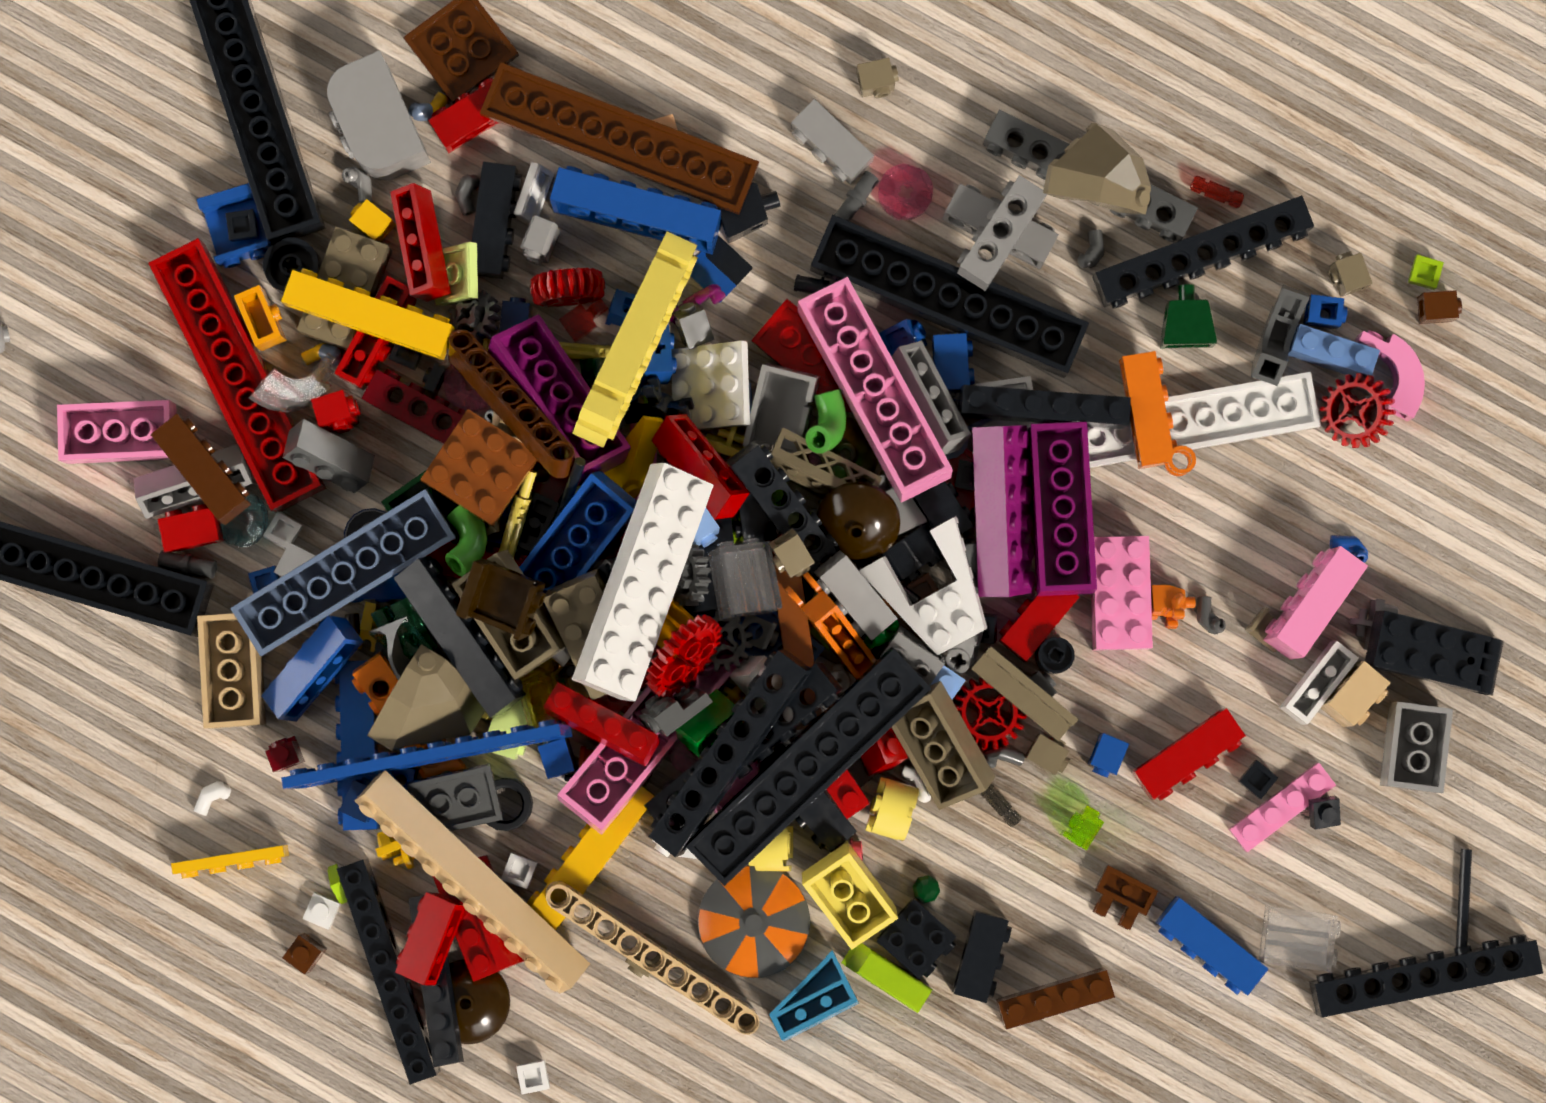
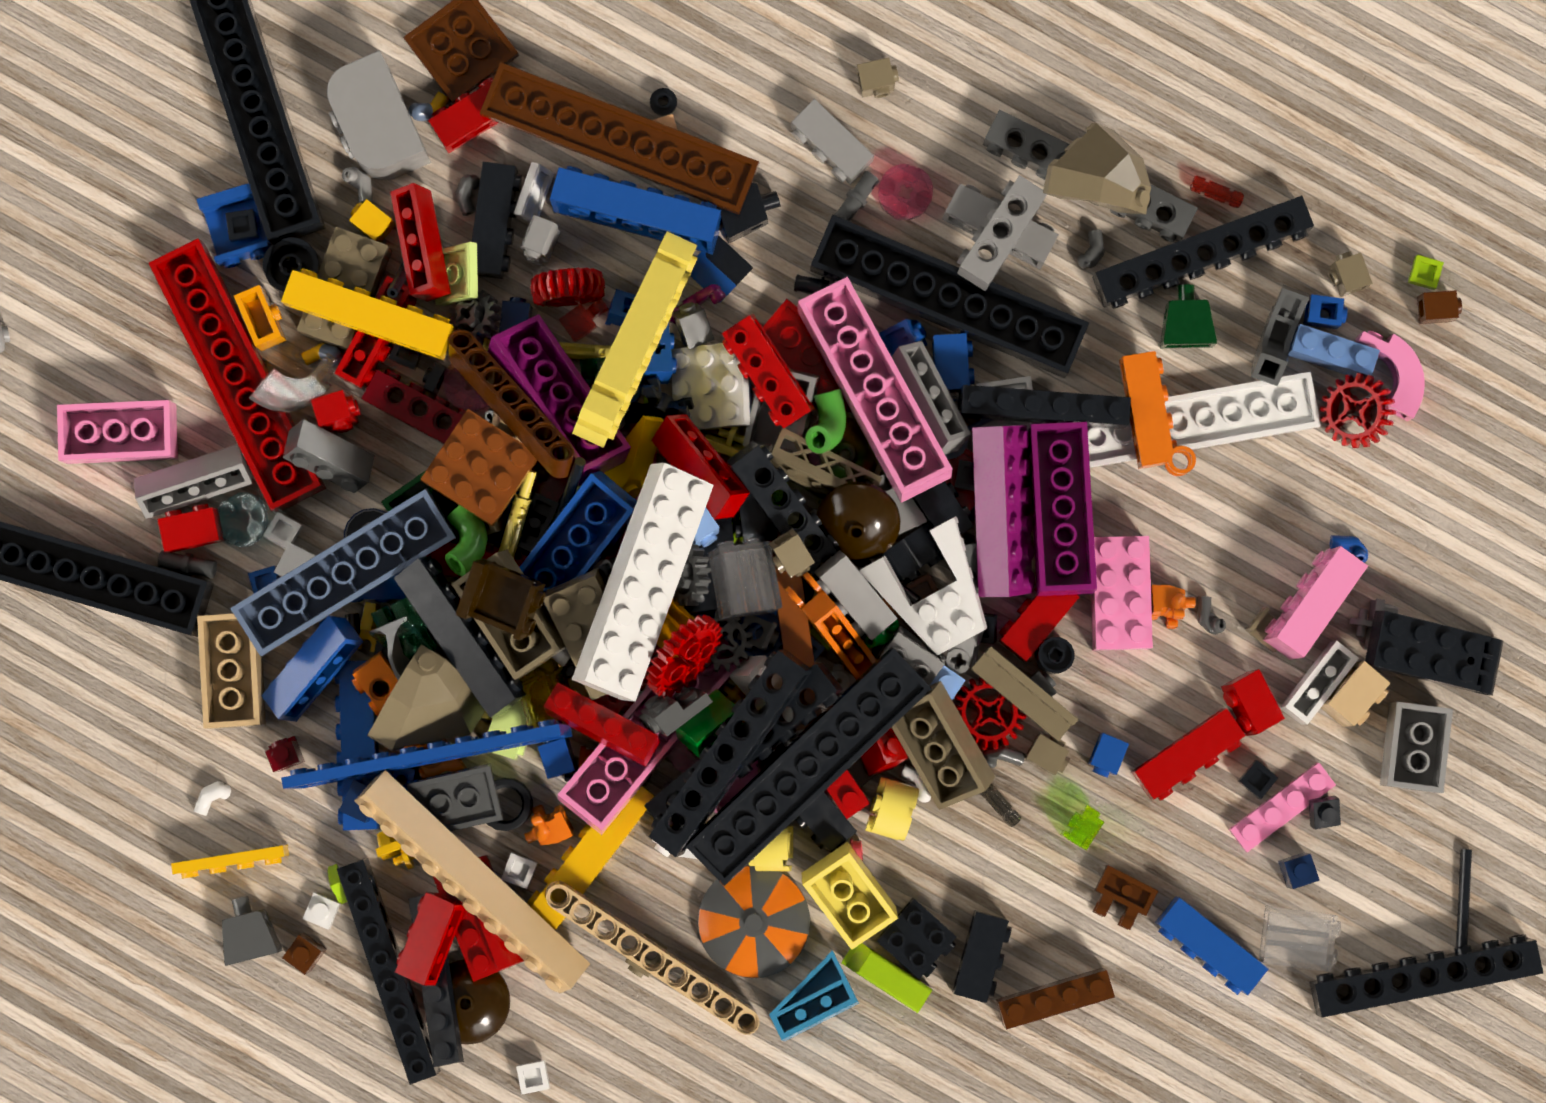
reddish brown brick [150,414,251,525] -> none
dark green tile [912,875,940,903] -> none
none -> dark grey torso [222,896,283,966]
none -> black piece [387,262,407,298]
none -> orange piece [524,804,574,846]
none -> black plate [650,88,677,116]
none -> red brick [721,314,815,429]
none -> red brick [1221,669,1285,736]
none -> dark blue brick [1278,852,1320,889]

